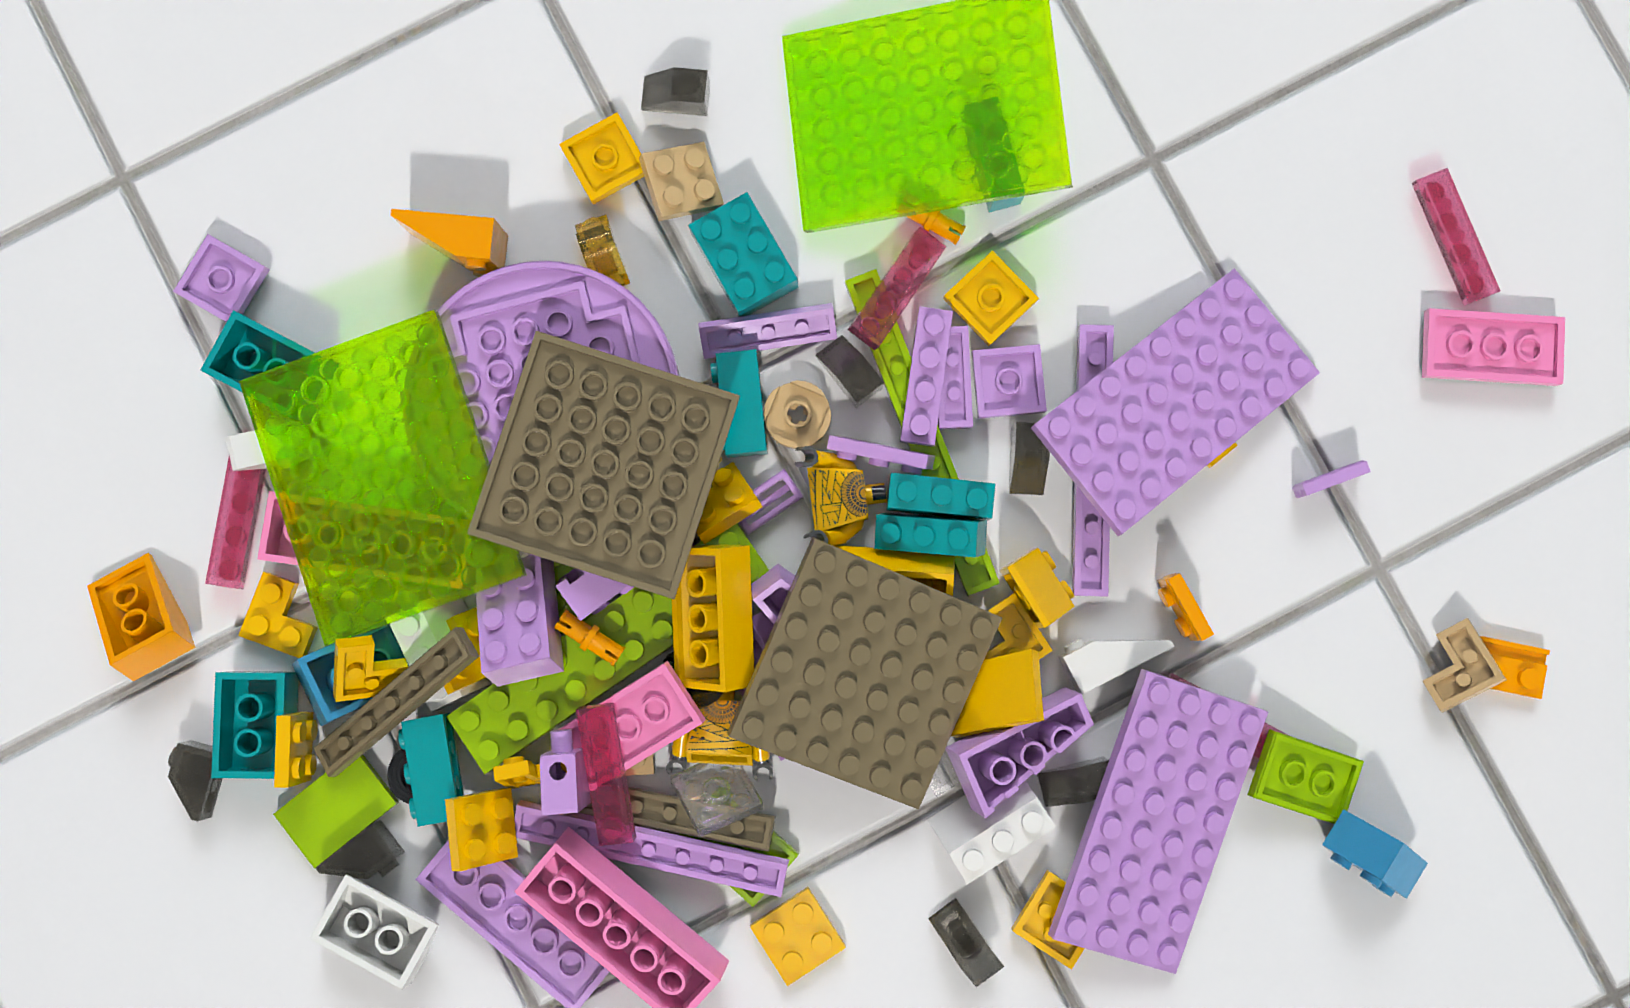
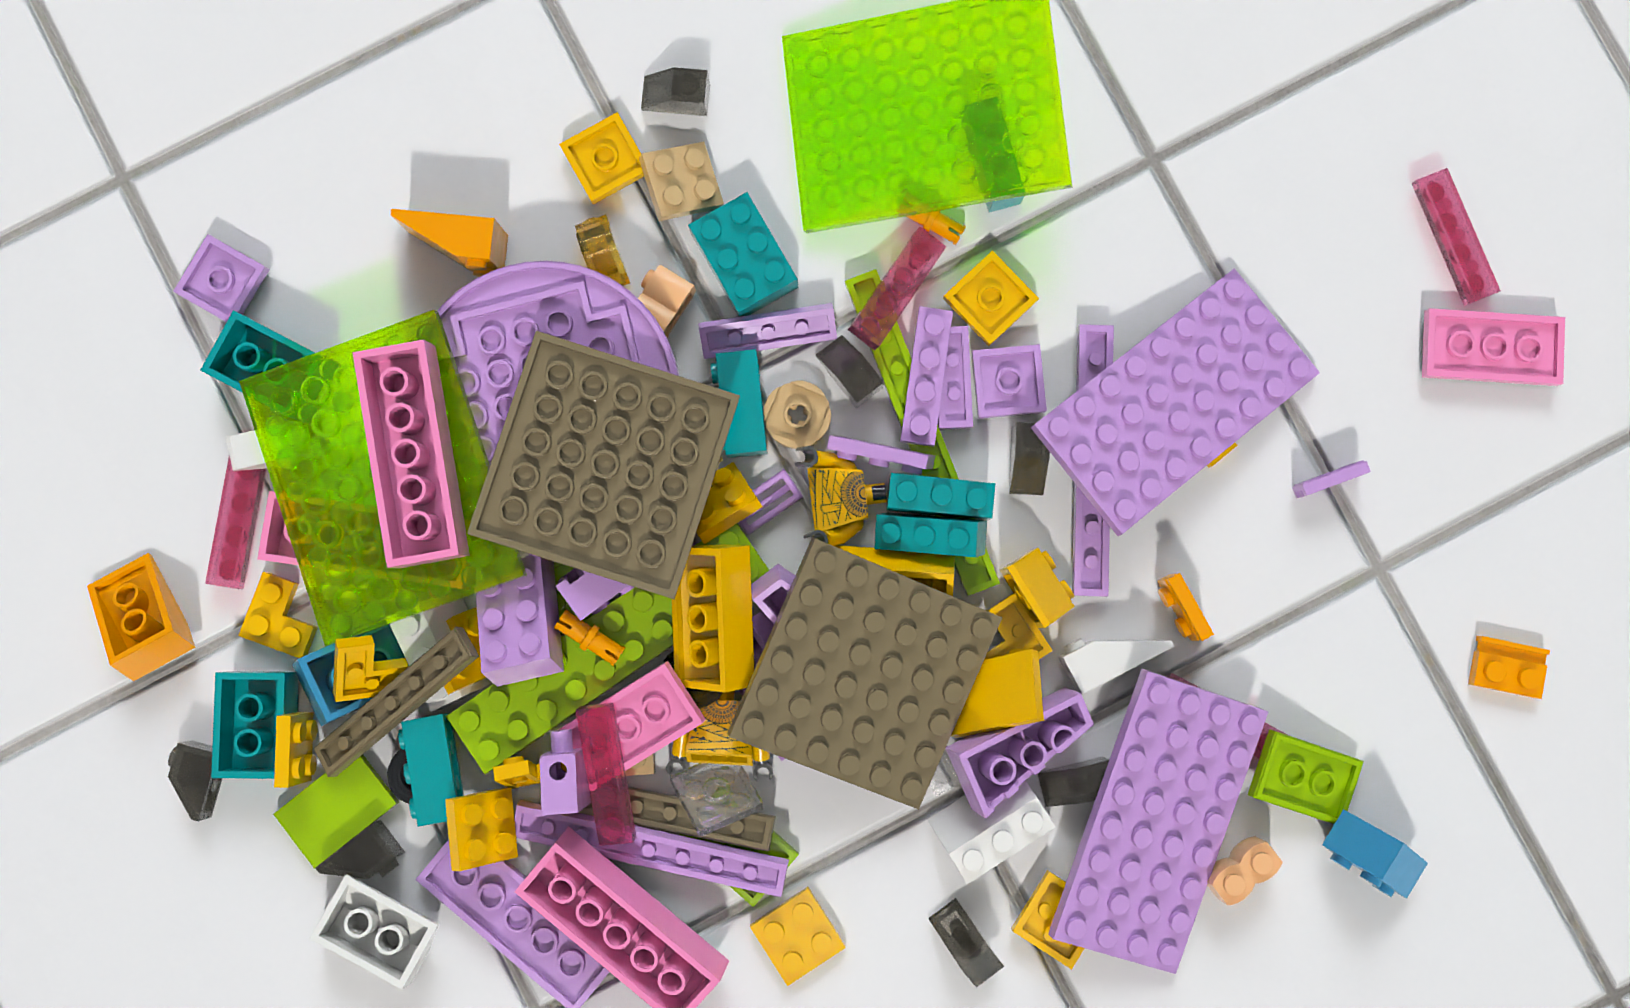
tan plate [1423,618,1507,713] -> none
none -> bright pink brick [352,339,470,568]
none -> light nougat brick [638,265,696,338]
none -> light nougat brick [1207,836,1283,905]

